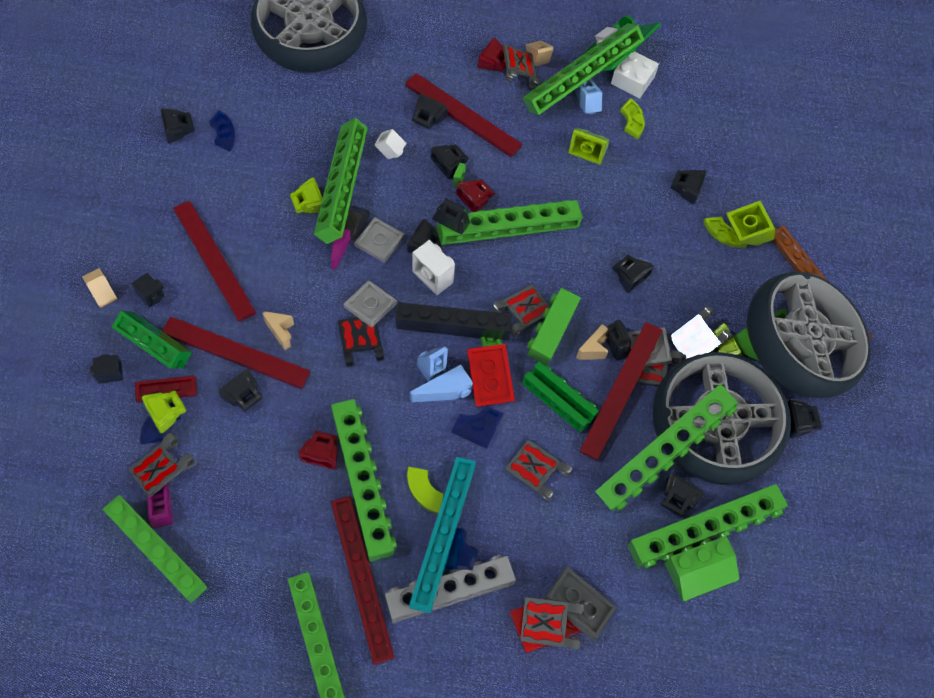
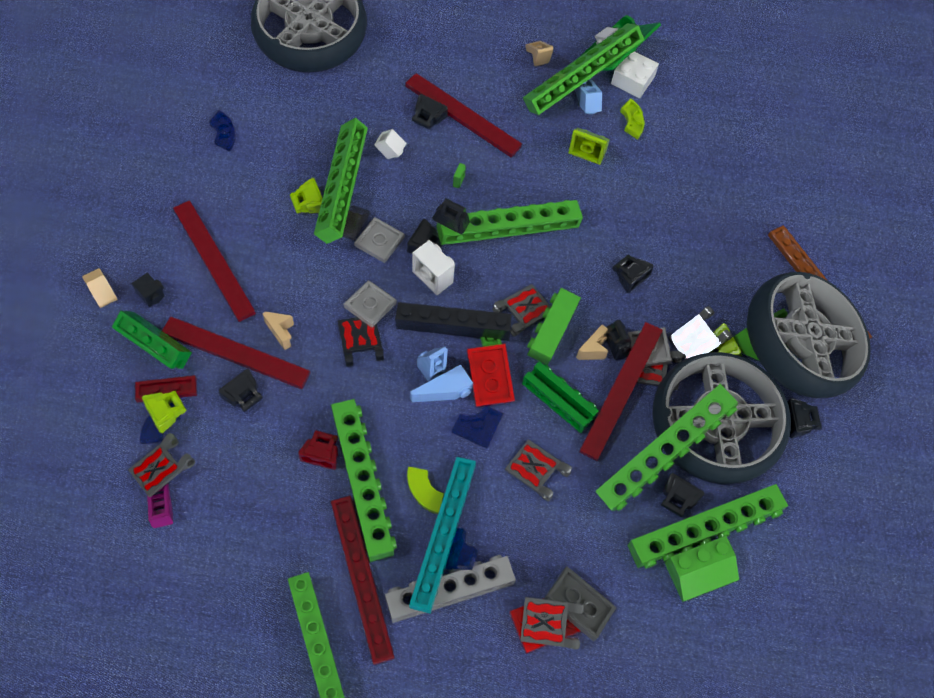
black brick [90,354,123,384] -> none
bright green brick [102,495,207,603] -> none
black piece [160,108,195,144] -> none
magenta slope [331,229,351,270] -> none
black piece [431,144,469,179] -> none
dark red piece [456,179,495,212] -> none
dark red piece [477,38,506,72] -> none
dark grey flag [503,44,540,89] -> none
black piece [671,170,706,204] -> none
lime tile [703,217,748,248] -> none
lime slope [726,201,775,246] -> none

